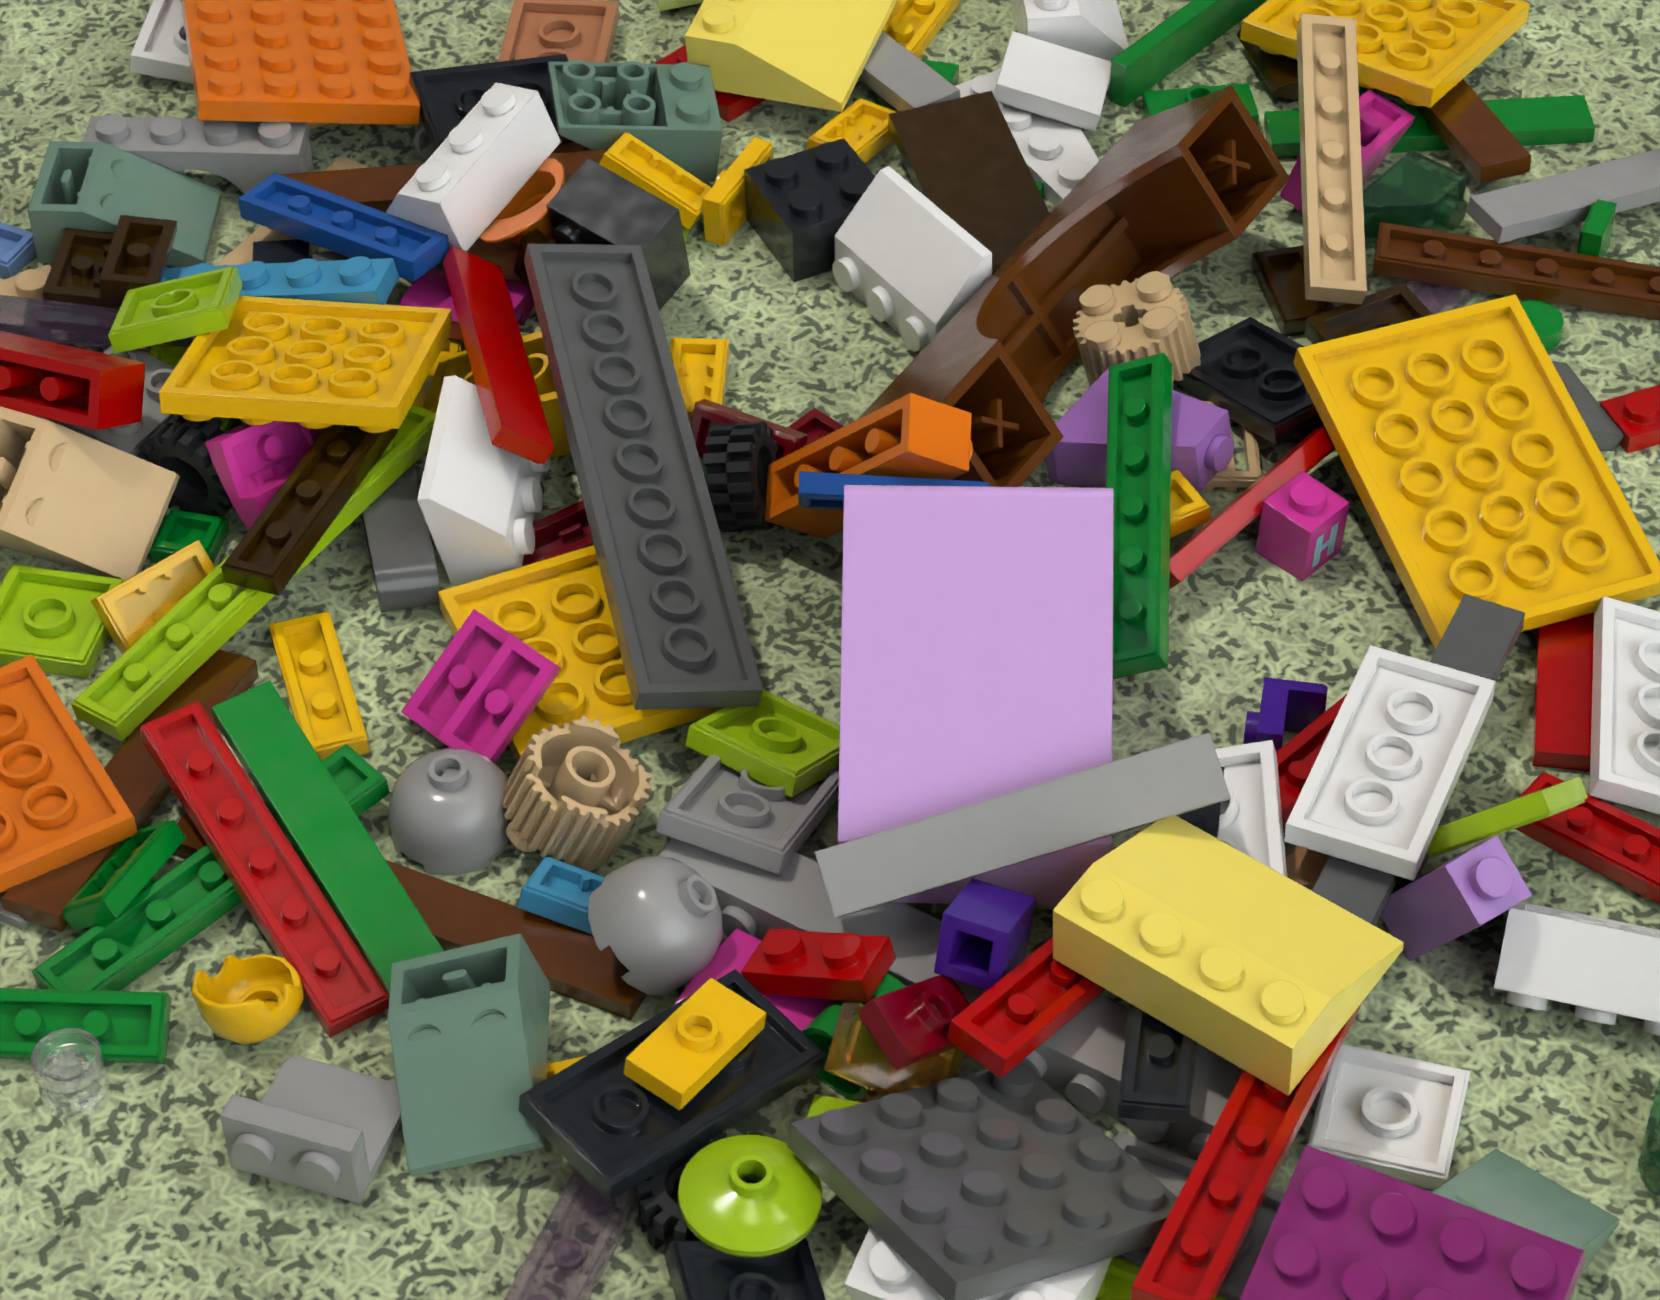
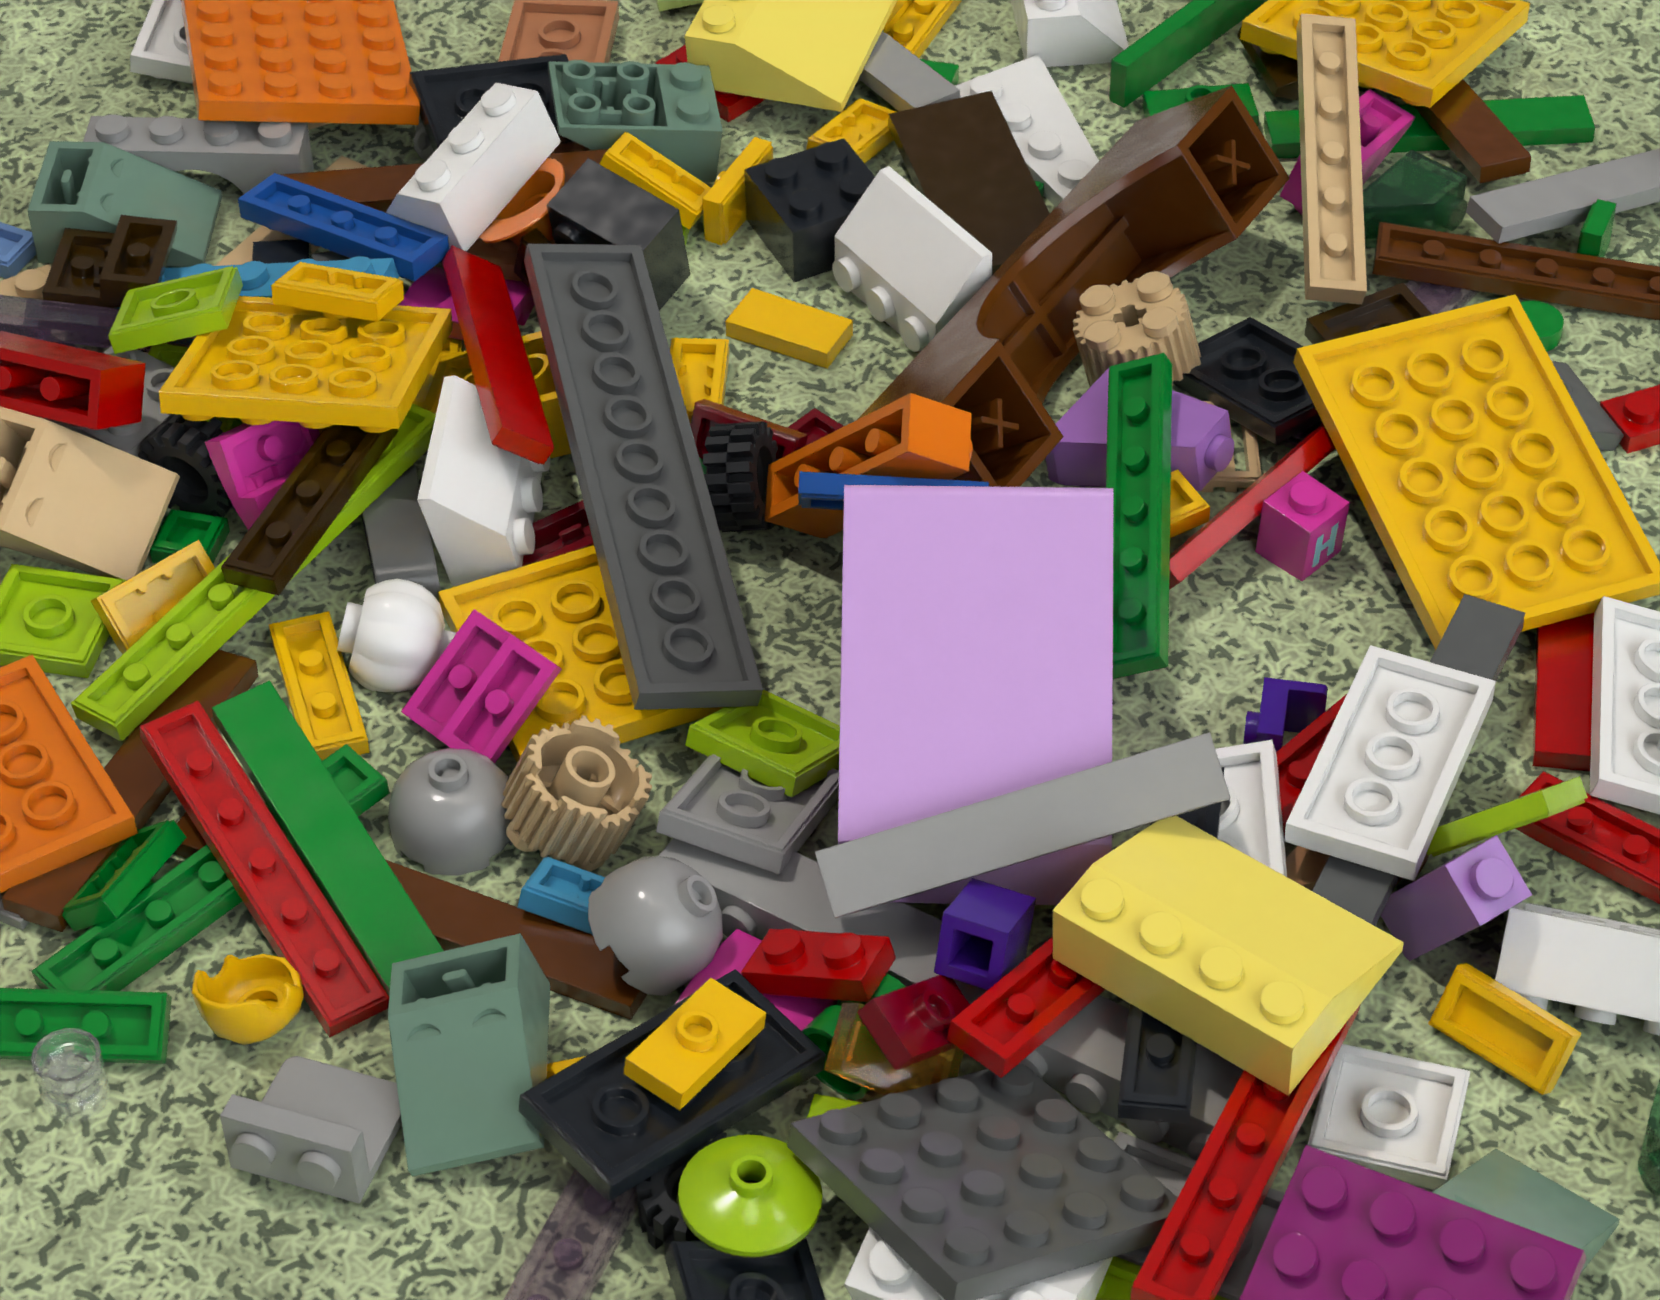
white tile [993,31,1111,131] -> none
dark brown tile [1251,246,1335,337] -> none
none -> yellow plate [271,262,404,322]
none -> white plant [337,579,456,692]
none -> yellow tile [725,288,853,369]
none -> yellow tile [1428,963,1582,1095]

